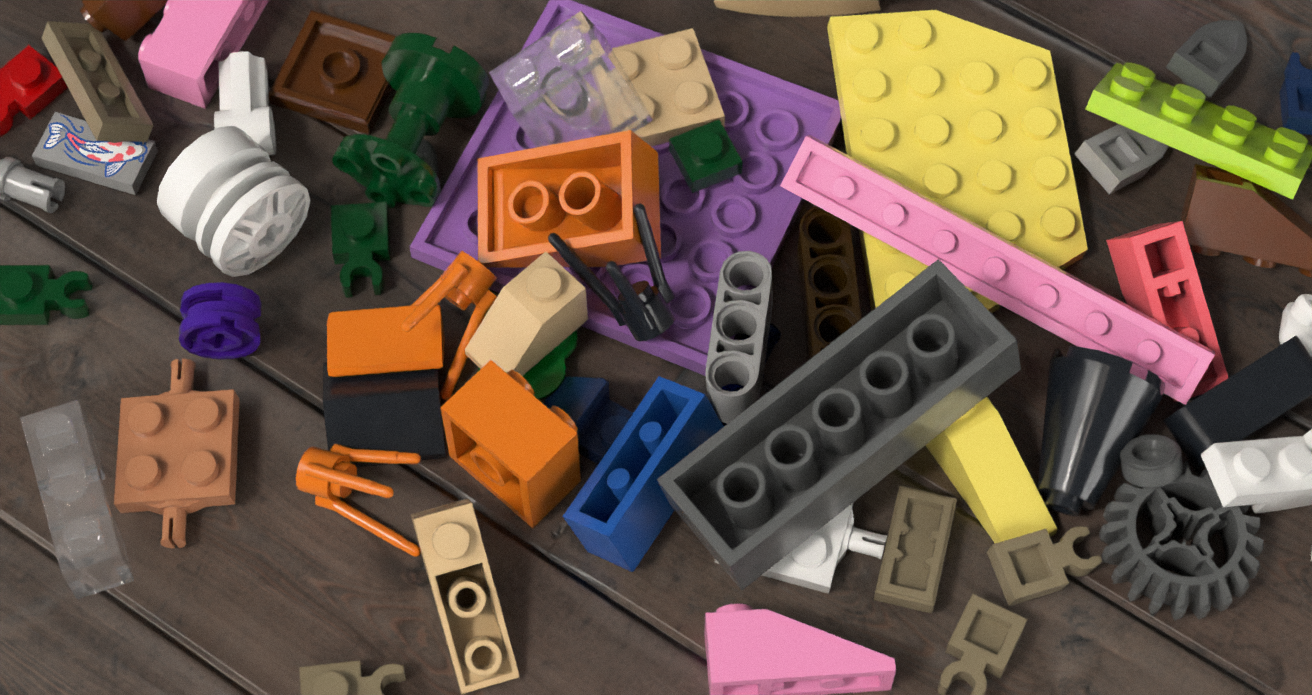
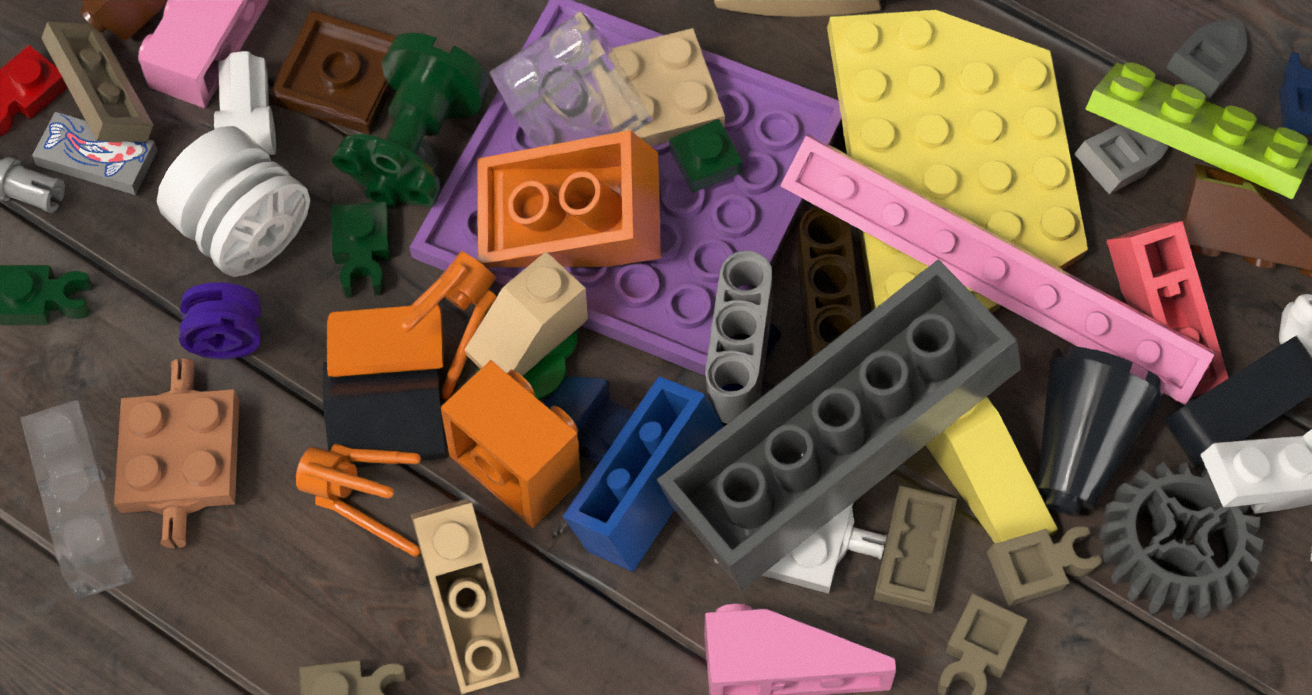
black plant [548,203,675,342] -> none
dark grey tile [1120,435,1182,487] -> none

